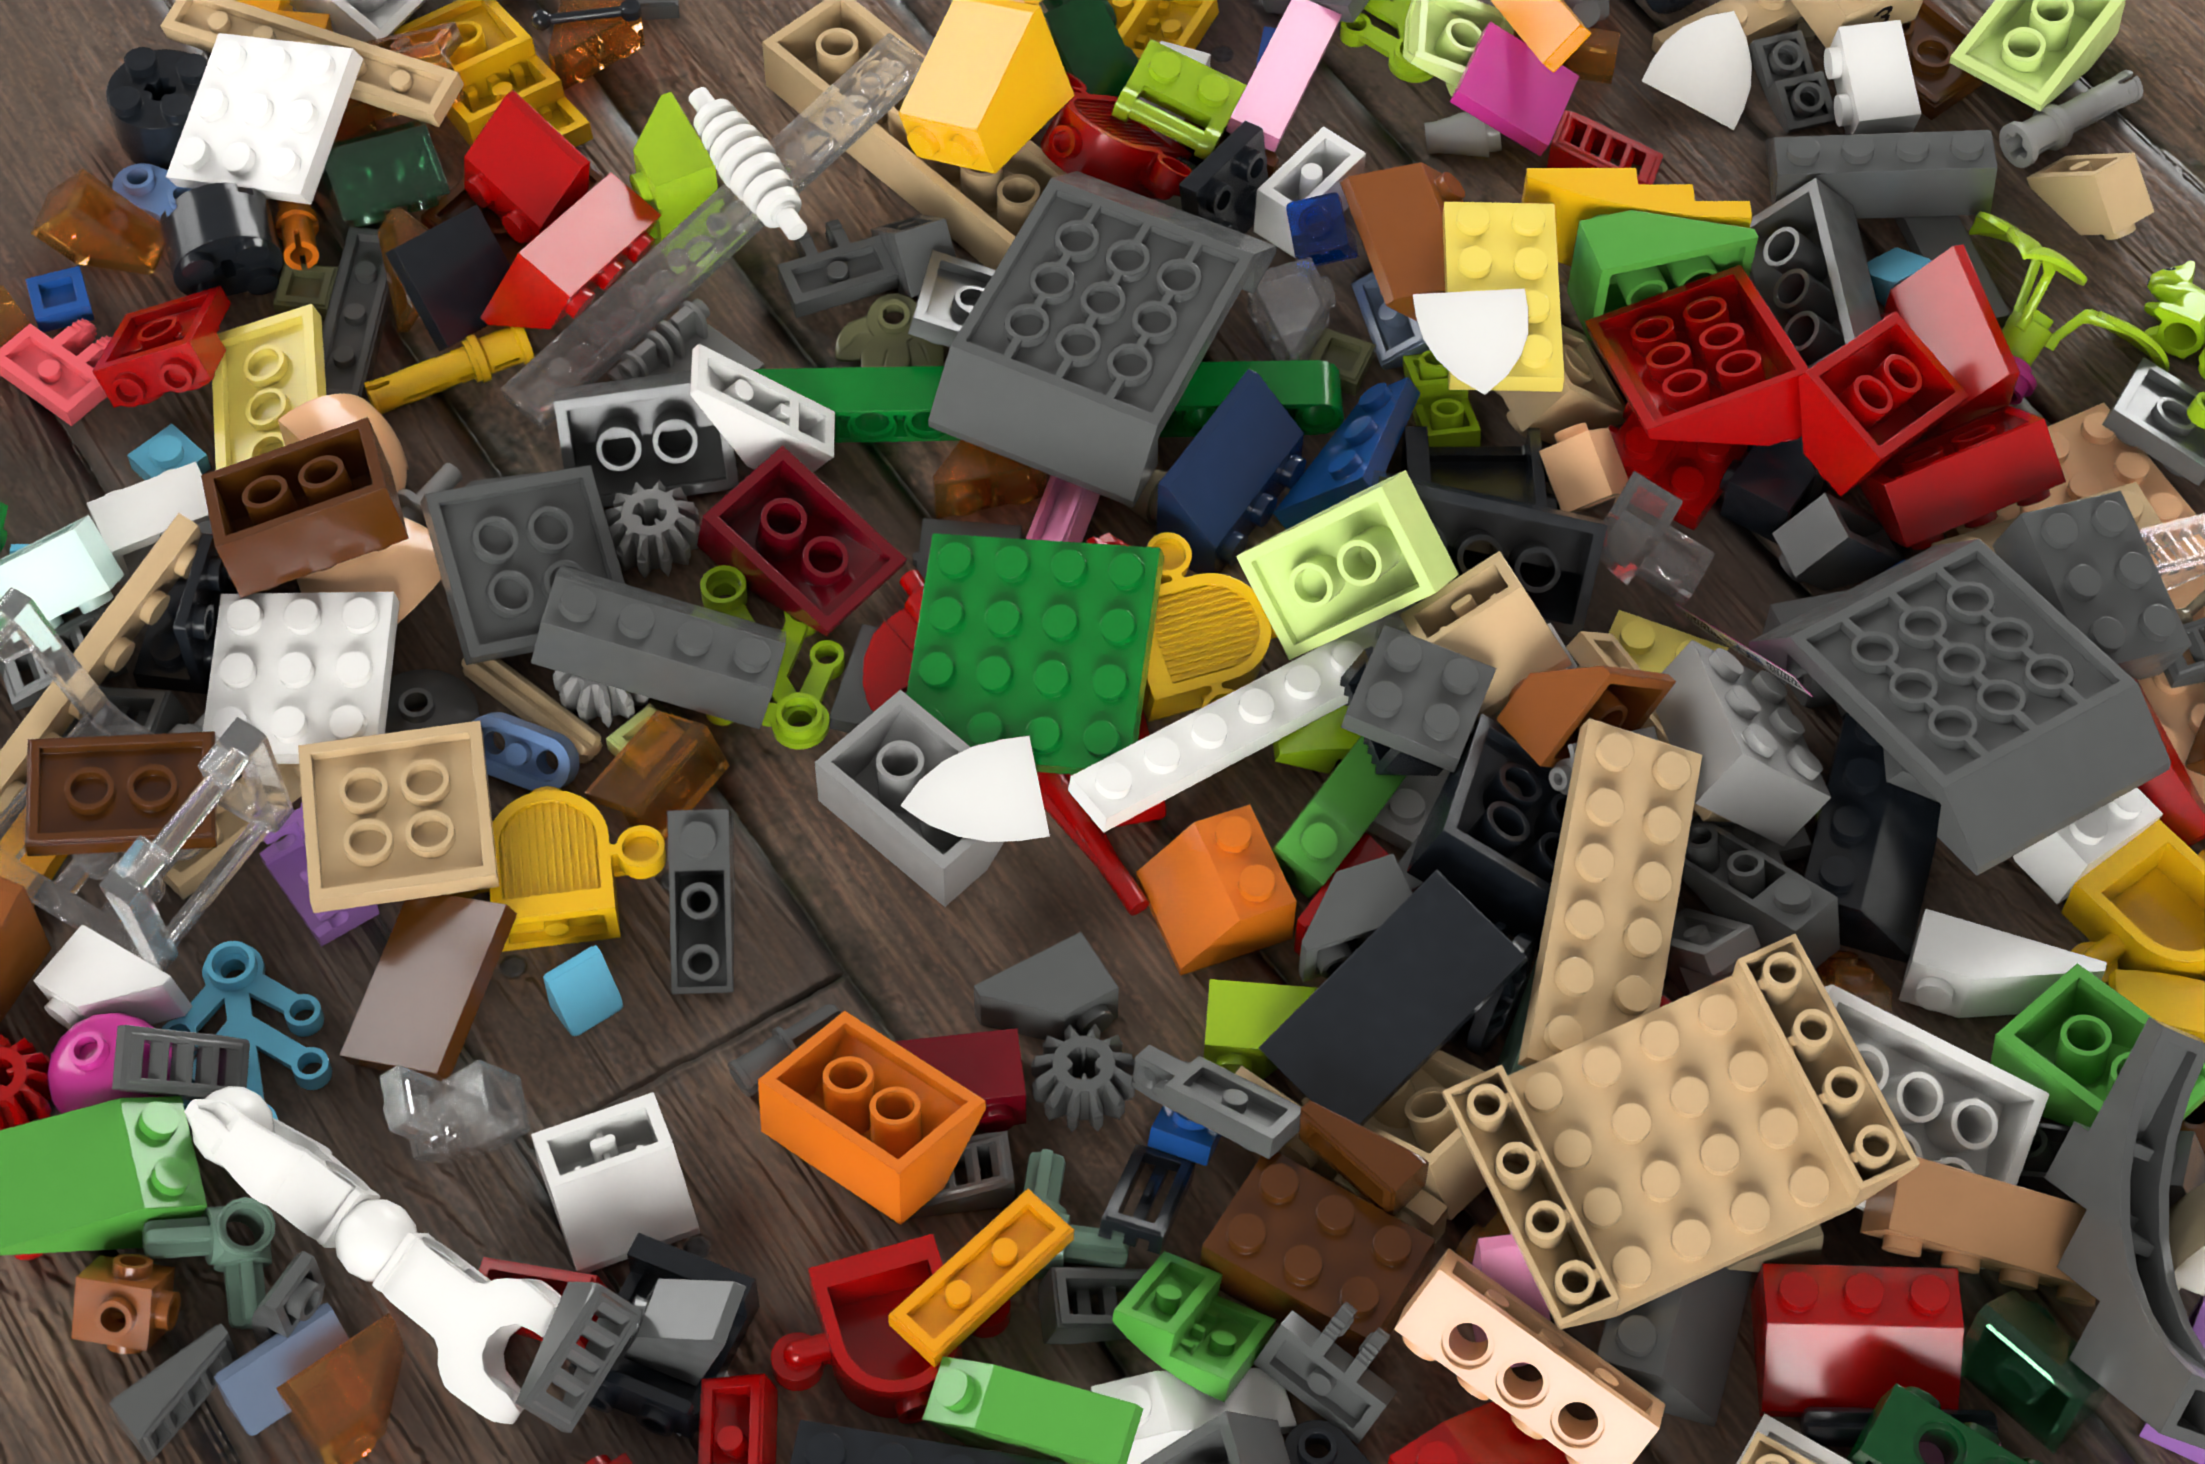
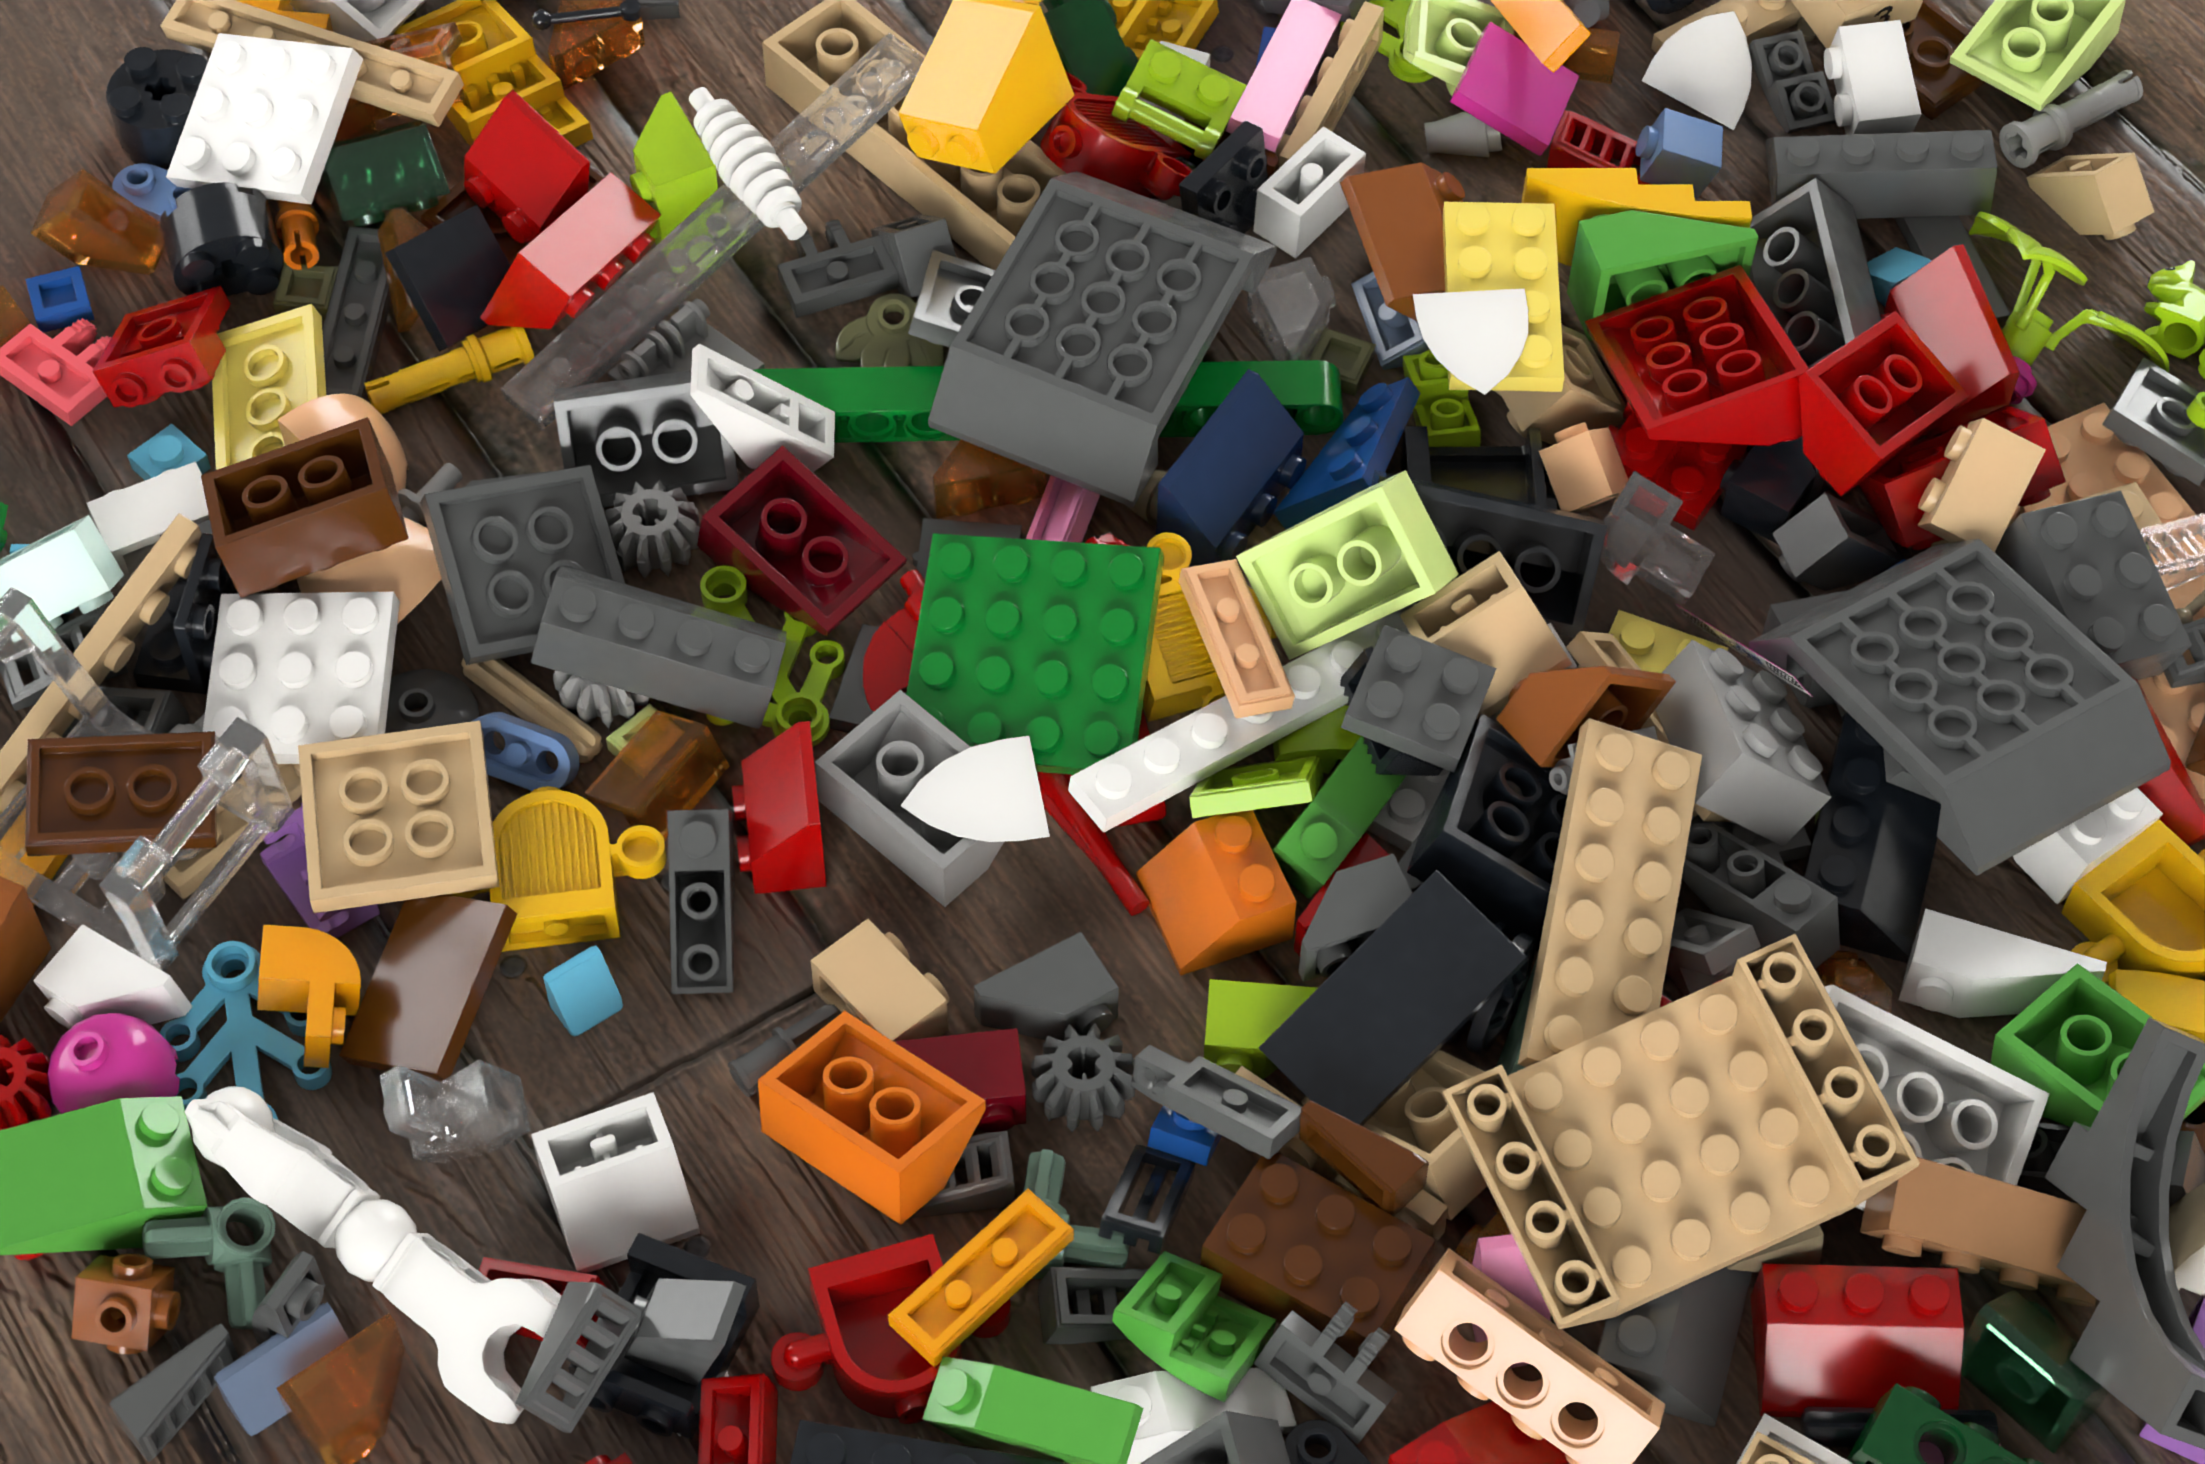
dark grey slope [112,1025,250,1101] -> none
clear blue bracket [1286,192,1359,269] -> none
none -> light orange brick [257,925,361,1068]
none -> red slope [732,721,827,894]
none -> tan brick [811,919,949,1041]
none -> light nougat tile [1179,559,1295,719]
none -> lime tile [1189,755,1324,818]
none -> tan plate [1275,1,1384,168]
none -> medium blue brick [1636,108,1723,199]
none -> tan brick [1918,418,2046,552]

